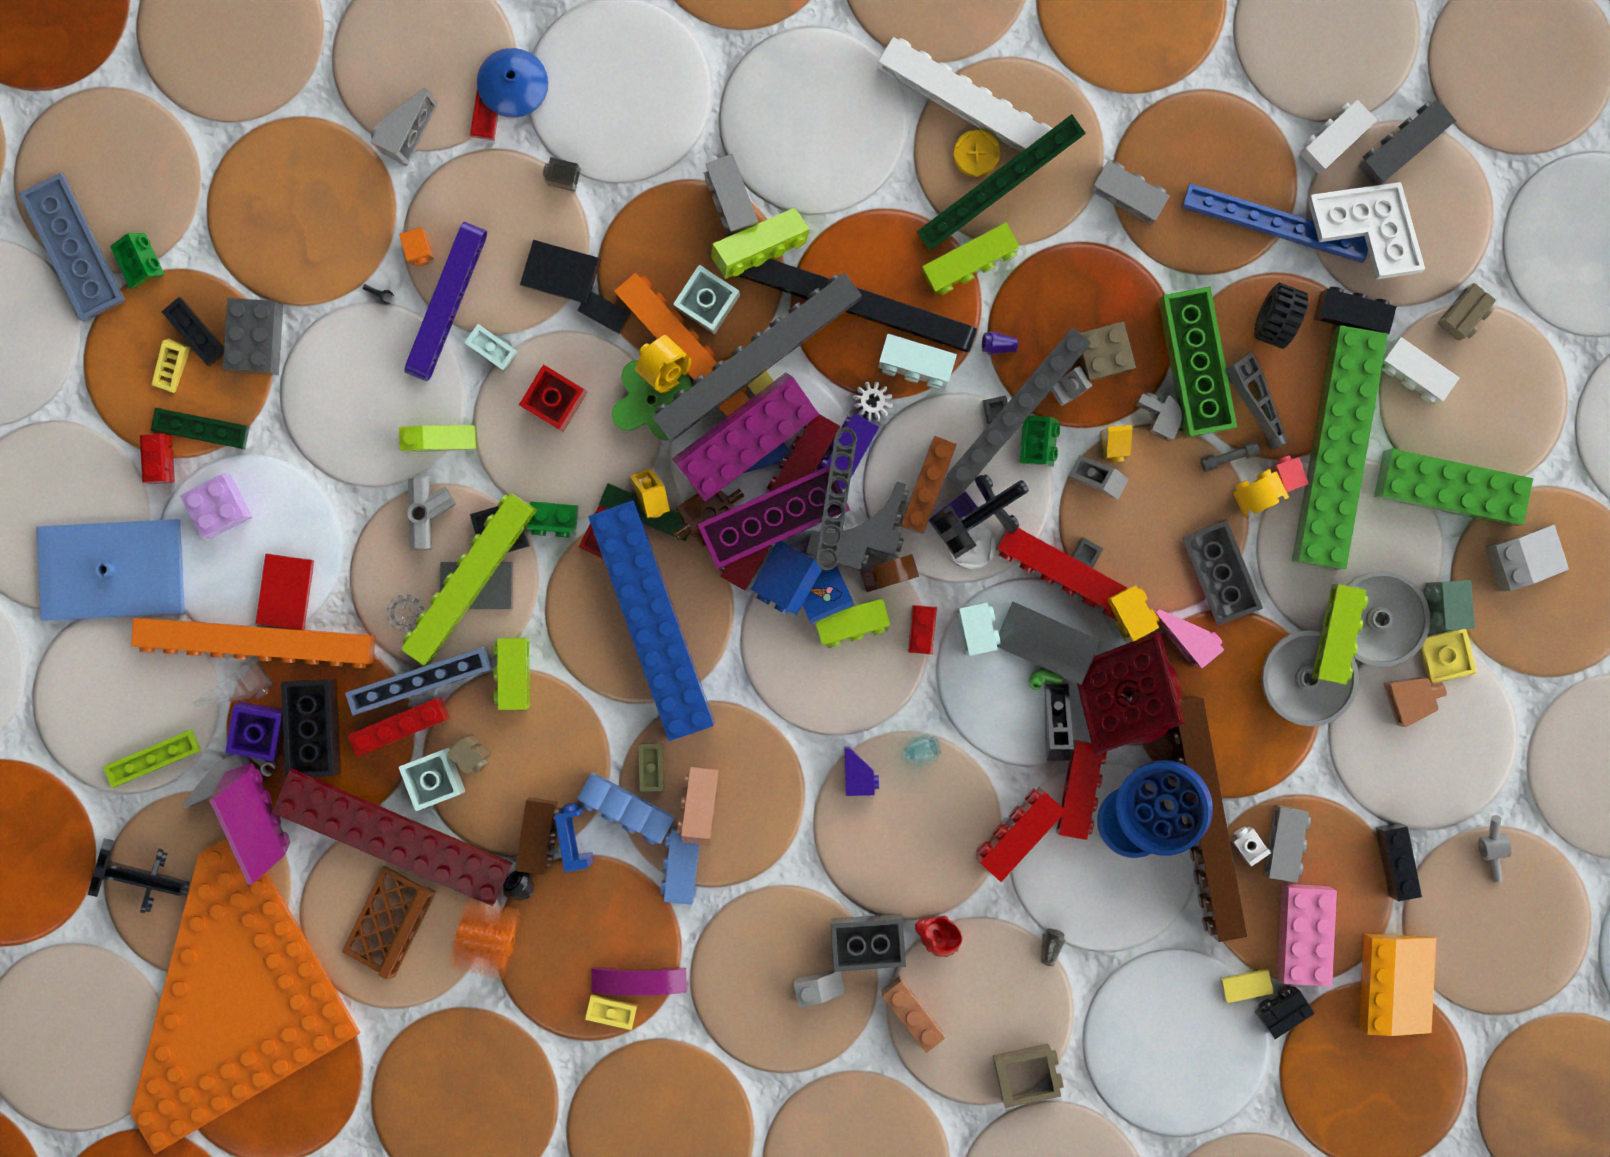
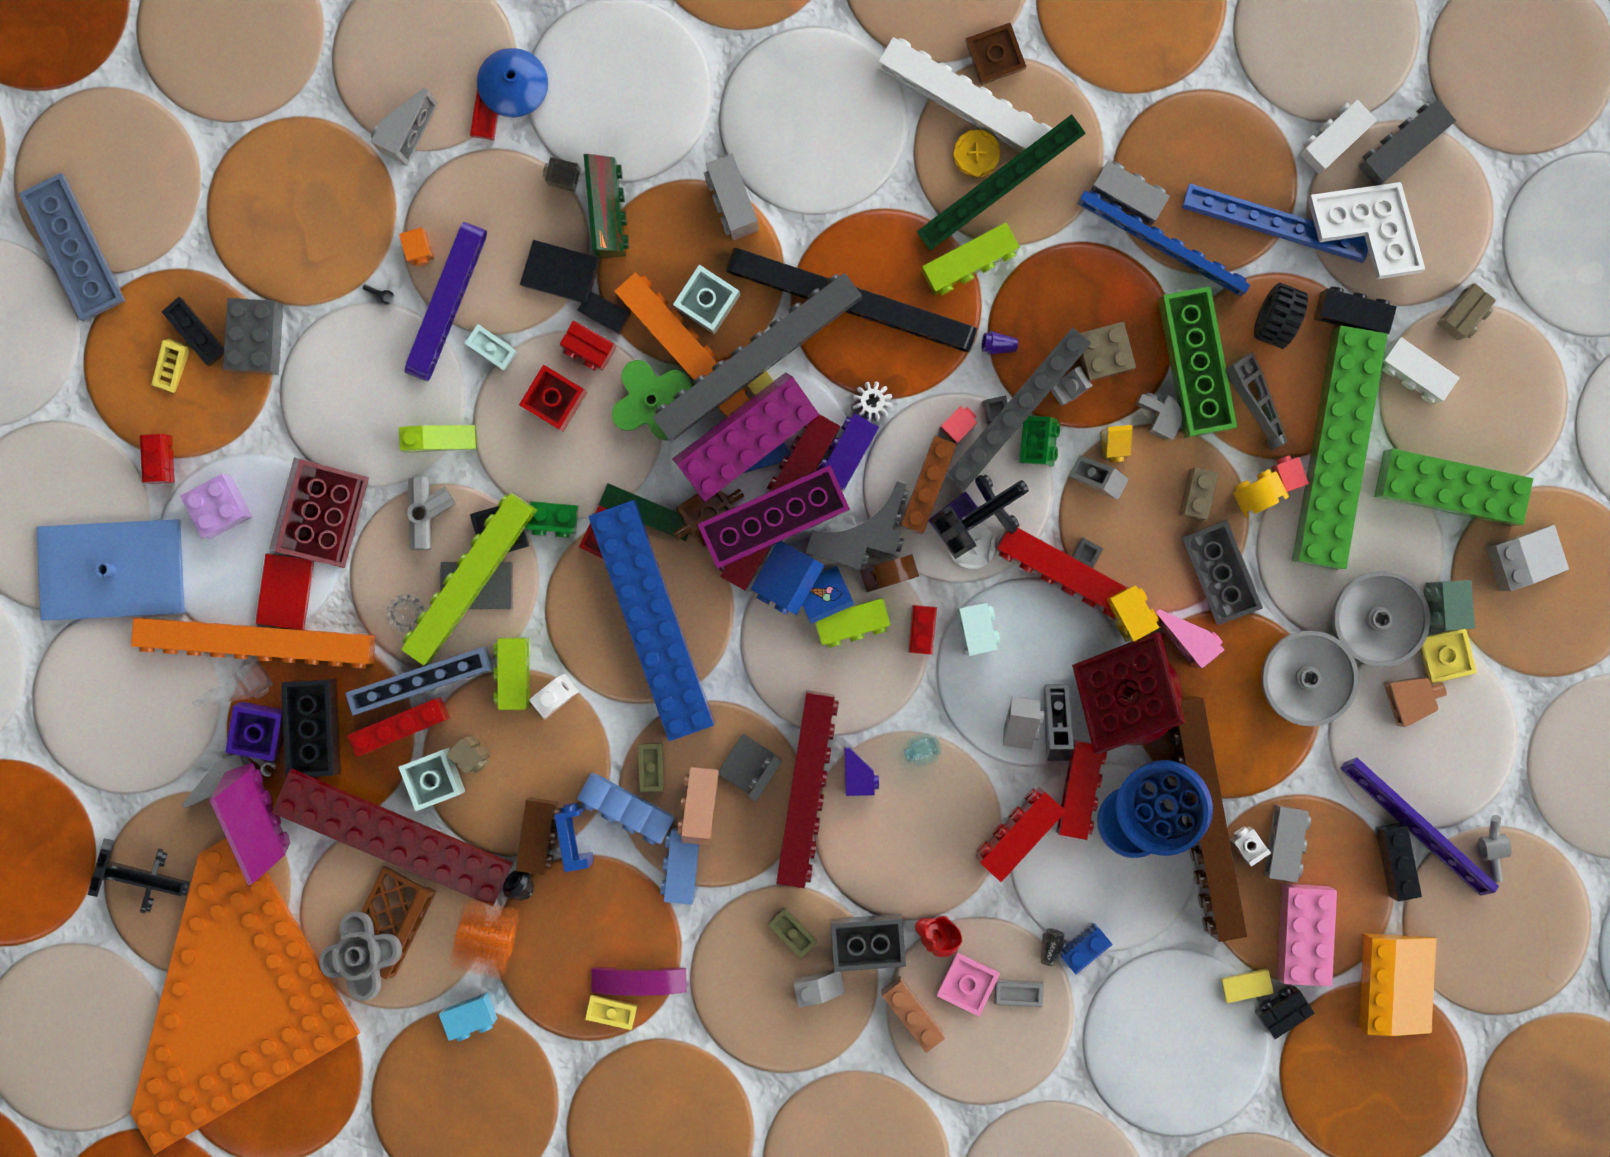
lime plate [103,729,202,788] -> none
green bracket [110,233,164,289] -> none
dark green tile [150,408,250,449] -> none
yellow slope [629,469,670,518] -> none
yellow brick [635,335,691,393] -> none
lime brick [711,208,809,279] -> none
dark grey beam [816,428,857,570] -> none
light aqua brick [878,334,957,390] -> none
dark tan window [993,1044,1064,1108] -> none
dark grey slope [997,601,1101,685] -> none
bright green arm [1028,668,1063,690] -> none
dark grey bar [1200,441,1260,472] -> none
lime brick [1312,584,1368,685] -> none
none -> dark red slope [269,457,369,568]
none -> light grey plant [319,912,402,1001]
none -> medium azure brick [439,992,498,1041]
none -> white torso [529,673,580,720]
none -> red brick [560,320,617,371]
none -> dark green slope [583,154,629,259]
none -> dark grey bracket [719,734,782,802]
none -> olive plate [768,907,818,959]
none -> dark red brick [776,690,839,889]
none -> bright pink plate [936,952,1000,1017]
none -> coral brick [939,406,978,444]
none -> reddish brown plate [965,22,1027,85]
none -> light grey tile [994,979,1044,1007]
none -> light grey brick [1003,696,1044,750]
none -> blue brick [1059,923,1113,975]
none -> blue plate [1077,190,1250,297]
none -> dark tan brick [1179,468,1219,521]
none -> dark purple tile [1340,757,1499,896]

